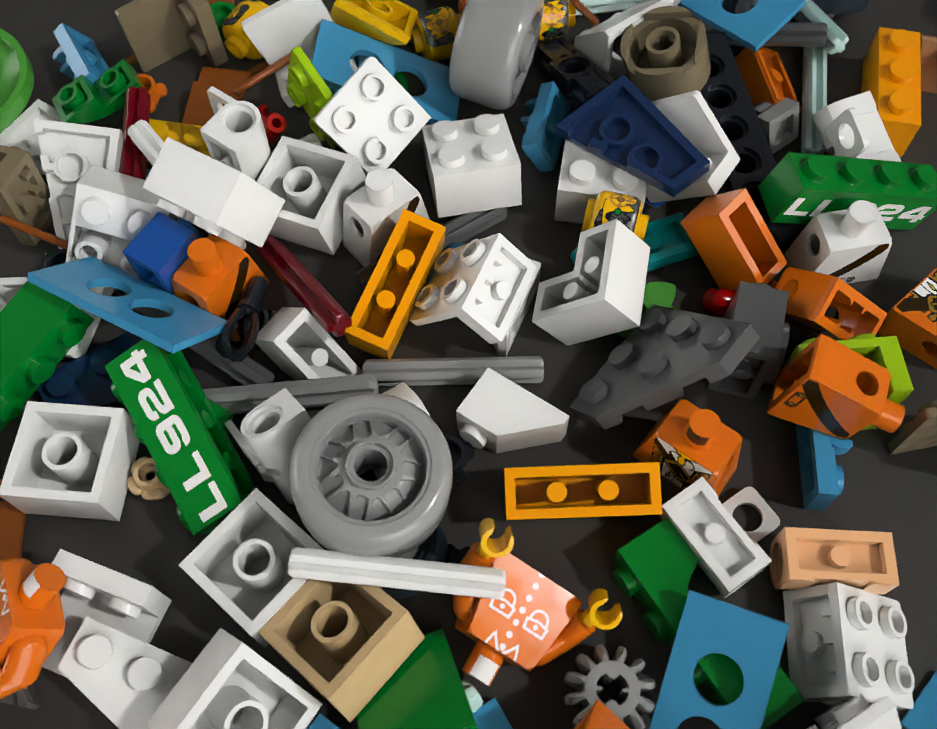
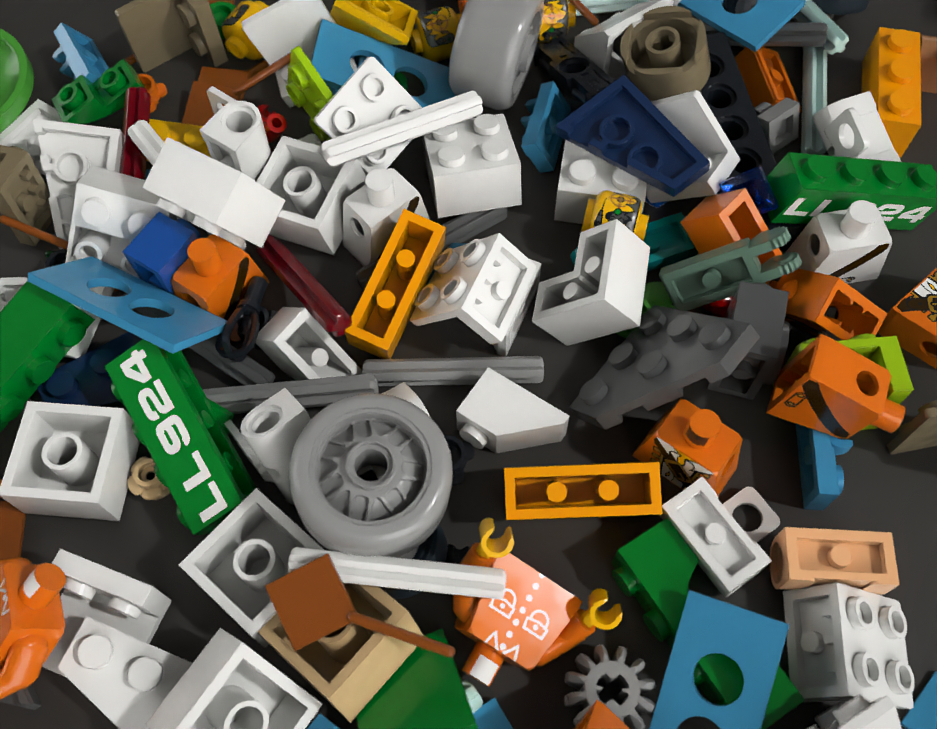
none -> dark orange piece [265,553,455,657]
none -> white axle [321,91,483,167]
none -> sand green hinge [659,226,803,311]
none -> clear blue slope [719,165,779,215]

